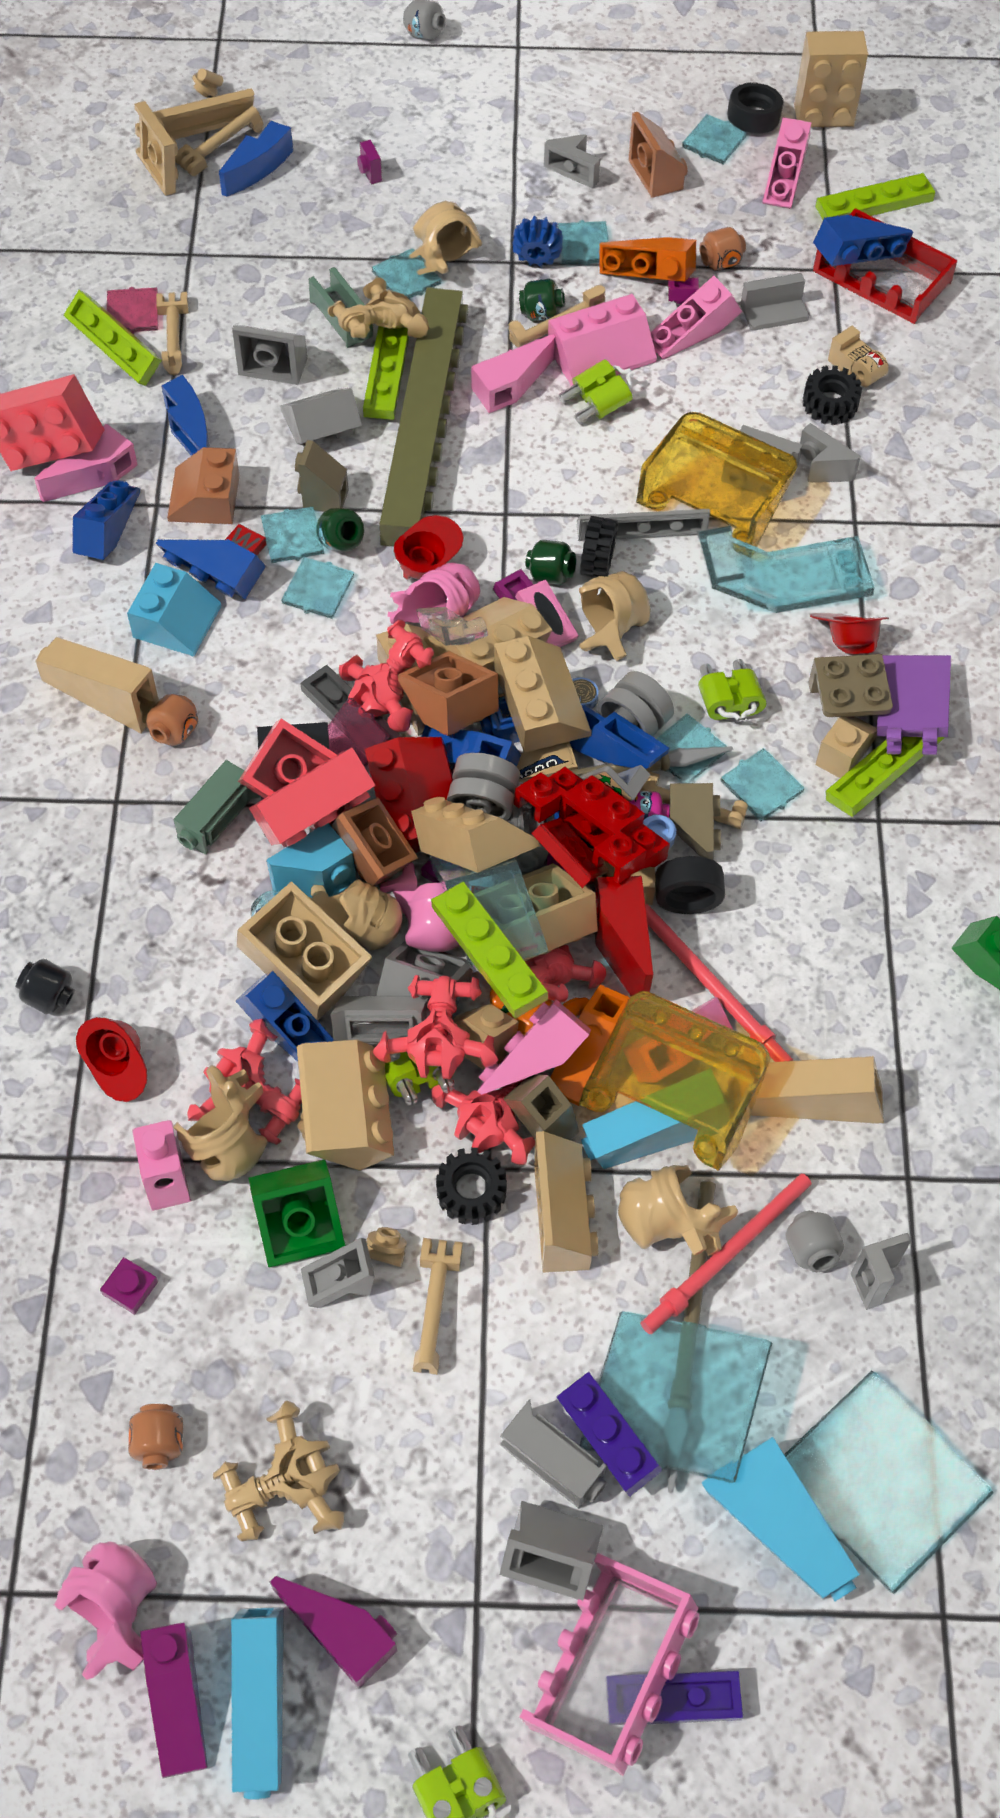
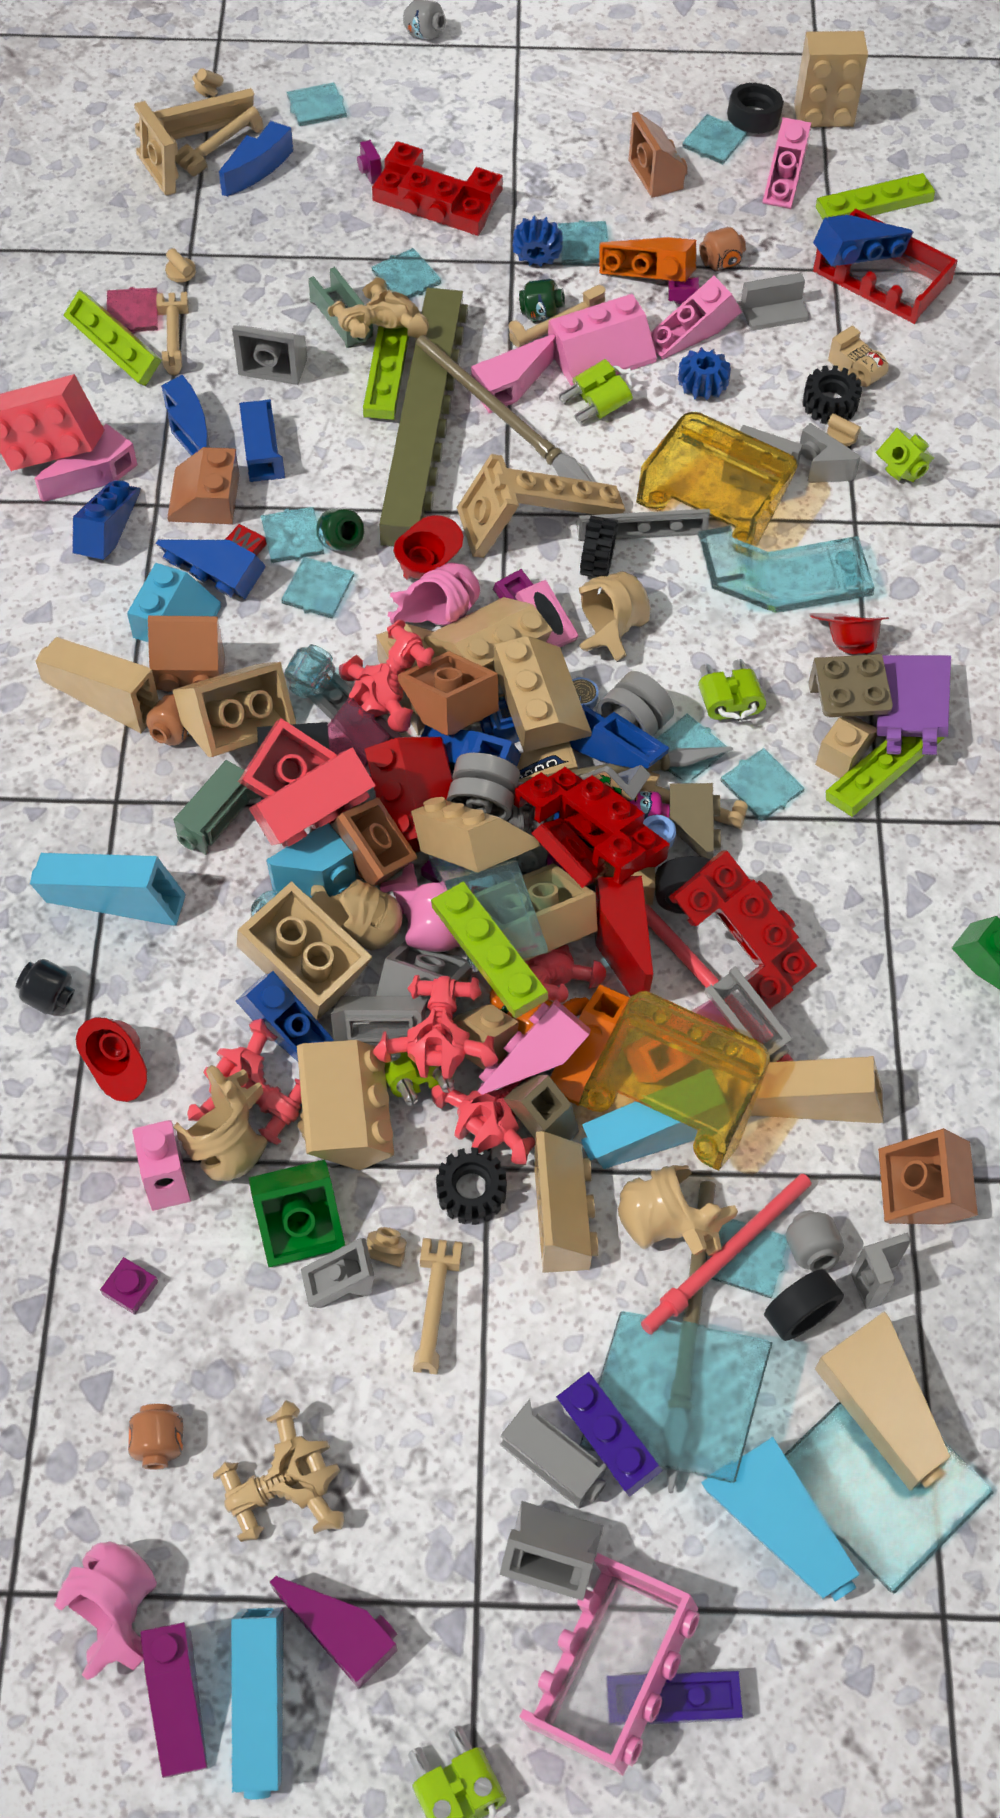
light grey slope [280,388,362,445] -> none
dark tan slope [295,440,349,512] -> none
tan piece [408,200,482,275] -> none
clear piece [416,607,488,646] -> none
dark green head [525,540,577,585] -> none
light grey slope [544,134,600,188] -> none
none -> medium azure slope [30,853,186,926]
none -> nougat slope [148,615,225,692]
none -> tan plate [165,248,196,282]
none -> tan slope [173,662,296,757]
none -> blue window [239,399,285,482]
none -> clear light blue head [284,644,335,698]
none -> clear light blue piece [287,82,347,127]
none -> red bracket [372,141,503,236]
none -> dark tan piece [416,335,592,482]
none -> tan bracket [457,454,625,558]
none -> red bracket [669,850,817,1010]
none -> blue gear [678,347,731,401]
none -> window [704,966,792,1063]
none -> clear light blue piece [712,1219,787,1299]
none -> black tyre [764,1269,844,1341]
none -> tan slope [815,1312,950,1491]
none -> tan plate [827,413,861,447]
none -> lime brick [876,428,935,482]
none -> nougat slope [878,1128,978,1224]

